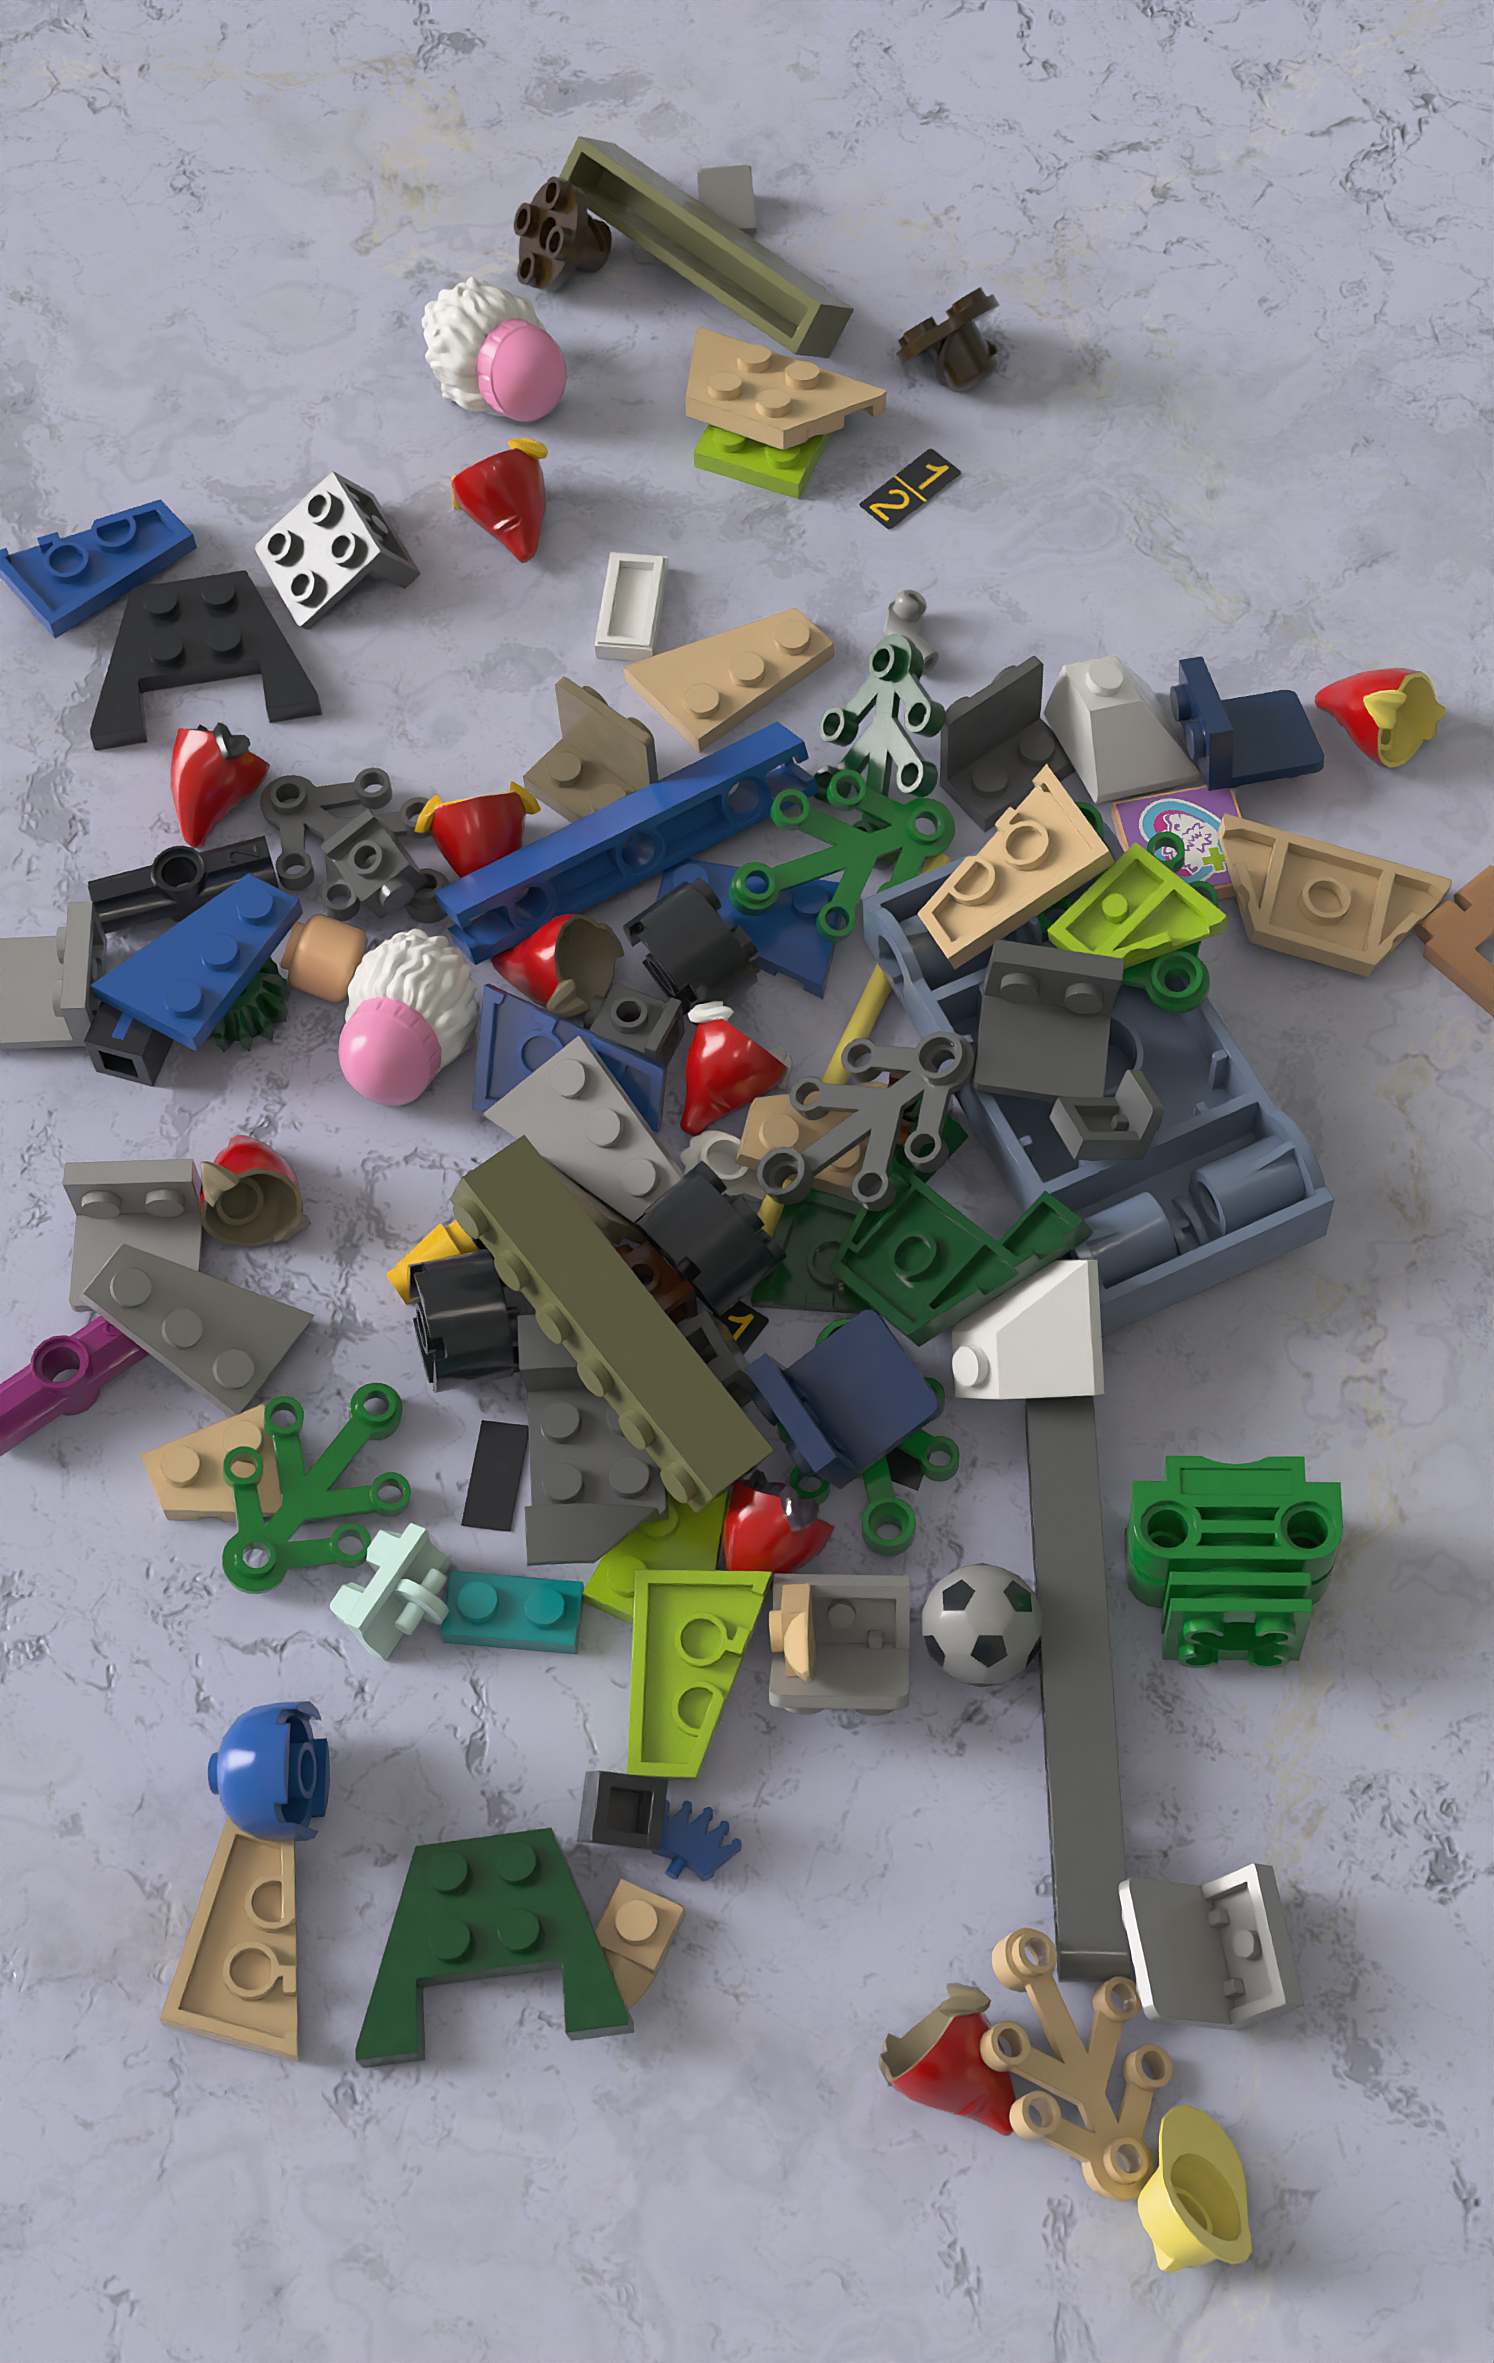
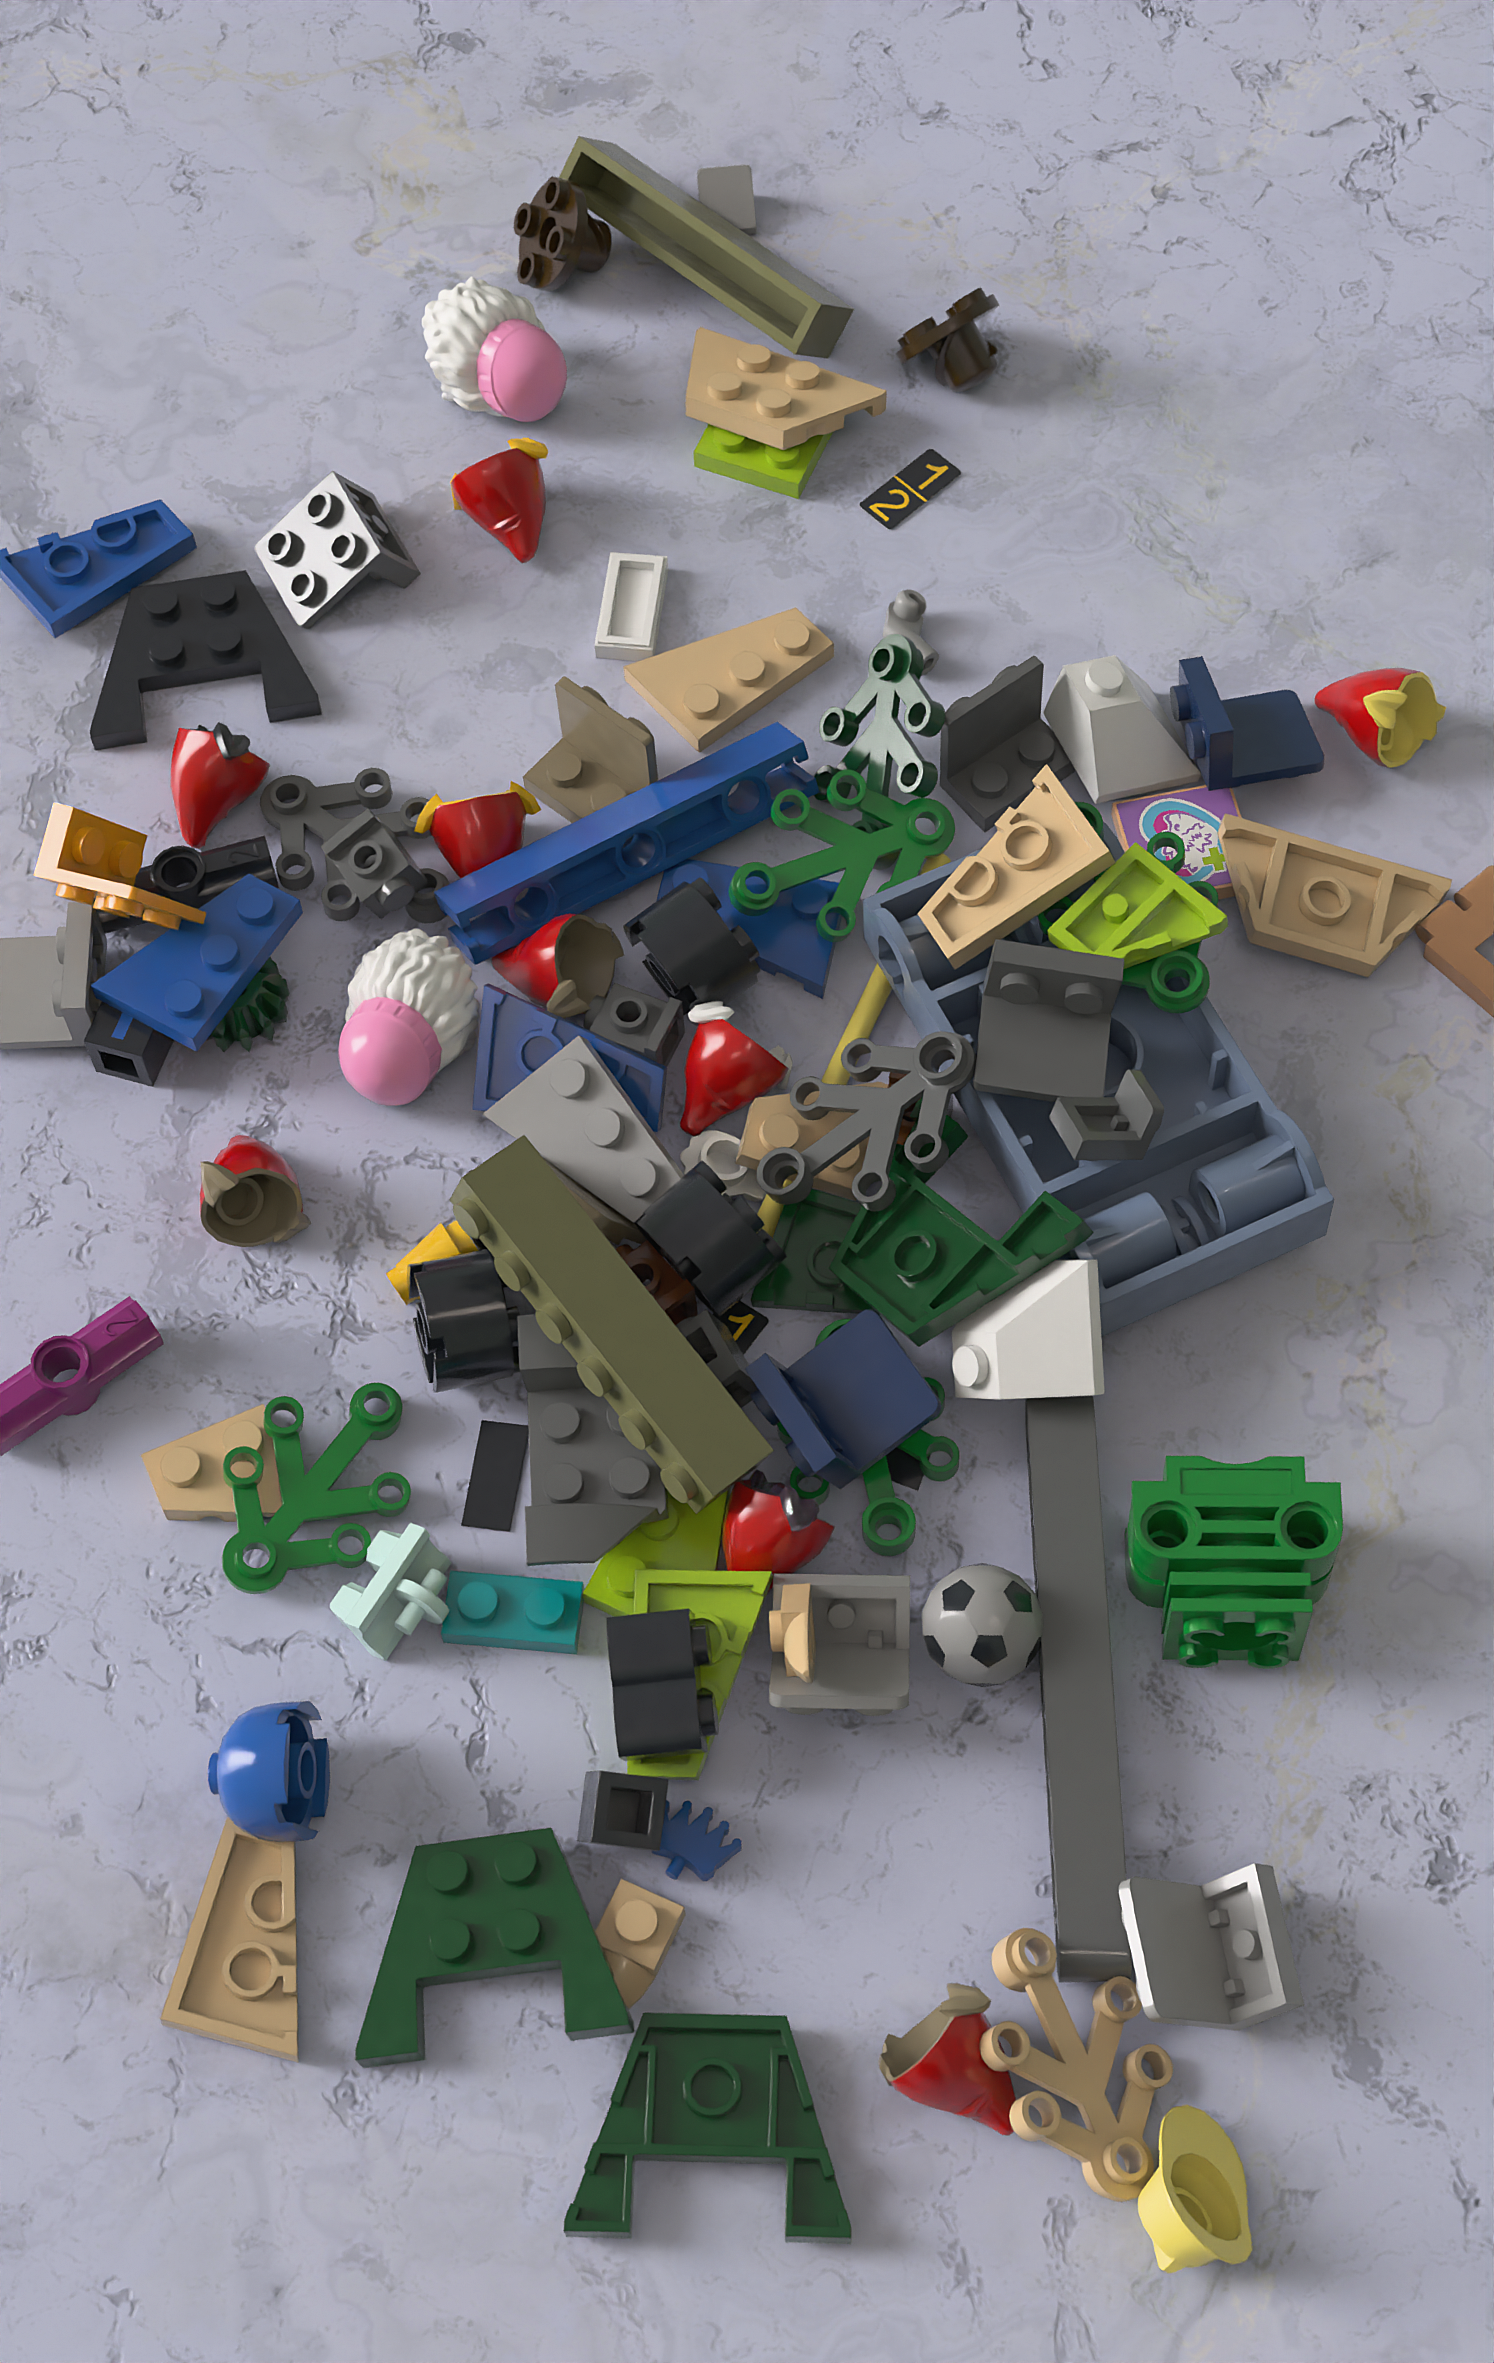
light grey bracket [63,1159,204,1312] -> none
light grey wing [78,1243,315,1417] -> none
light nougat head [280,914,368,1003] -> none
none -> light orange bracket [34,803,207,930]
none -> dark green wing [564,2013,852,2244]
none -> black brick [606,1608,718,1761]

